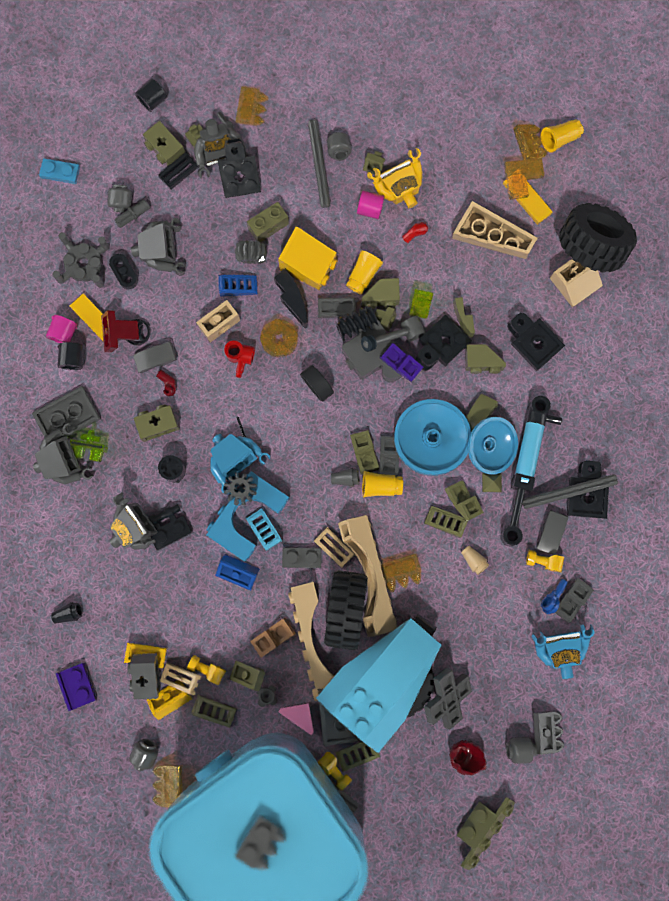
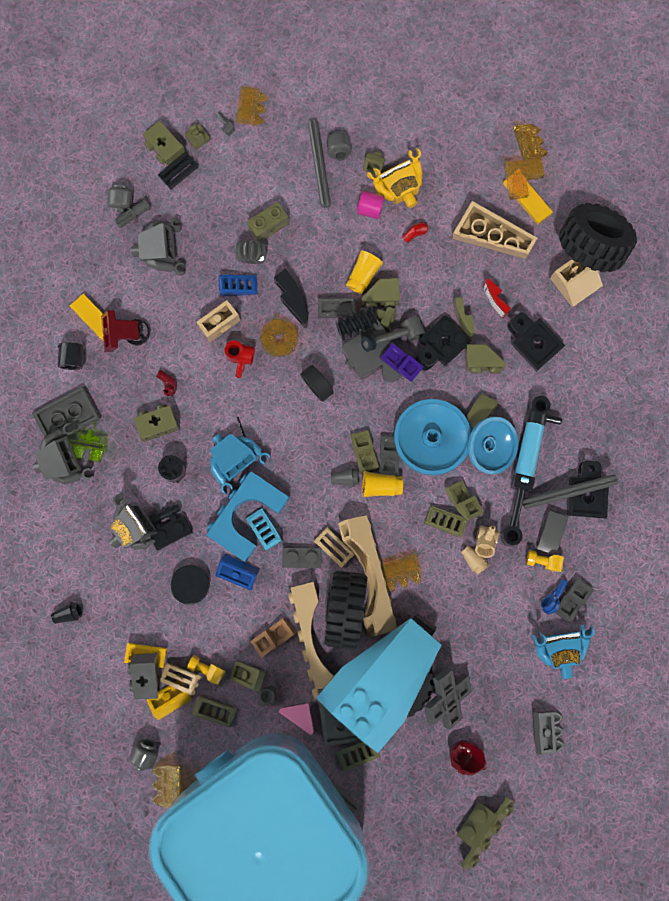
dark azure plate [39,158,80,184] -> none
dark pink piece [46,315,77,343] -> none
dark grey plate [52,232,109,288] -> none
dark purple plate [56,663,97,711] -> none
black plate [109,254,138,290] -> none
dark grey slope [133,342,177,373] -> none
black piece [135,78,167,112] -> none
dark grey torso [194,119,250,179] -> none
black plate [218,138,261,198] -> none
dark grey gear [224,472,257,506] -> none
dark grey plate [234,815,286,870] -> none
yellow slope [278,227,338,290] -> none
yellow leg [317,752,352,791] -> none
clear neon green panel [409,289,433,319] -> none
olive slope [482,473,502,492] -> none
dark grey head [506,737,537,764] -> none
yellow plant [541,119,584,153] -> none
none -> black tile [170,565,210,605]
none -> tan piece [475,525,499,558]
none -> red slope [483,278,511,319]

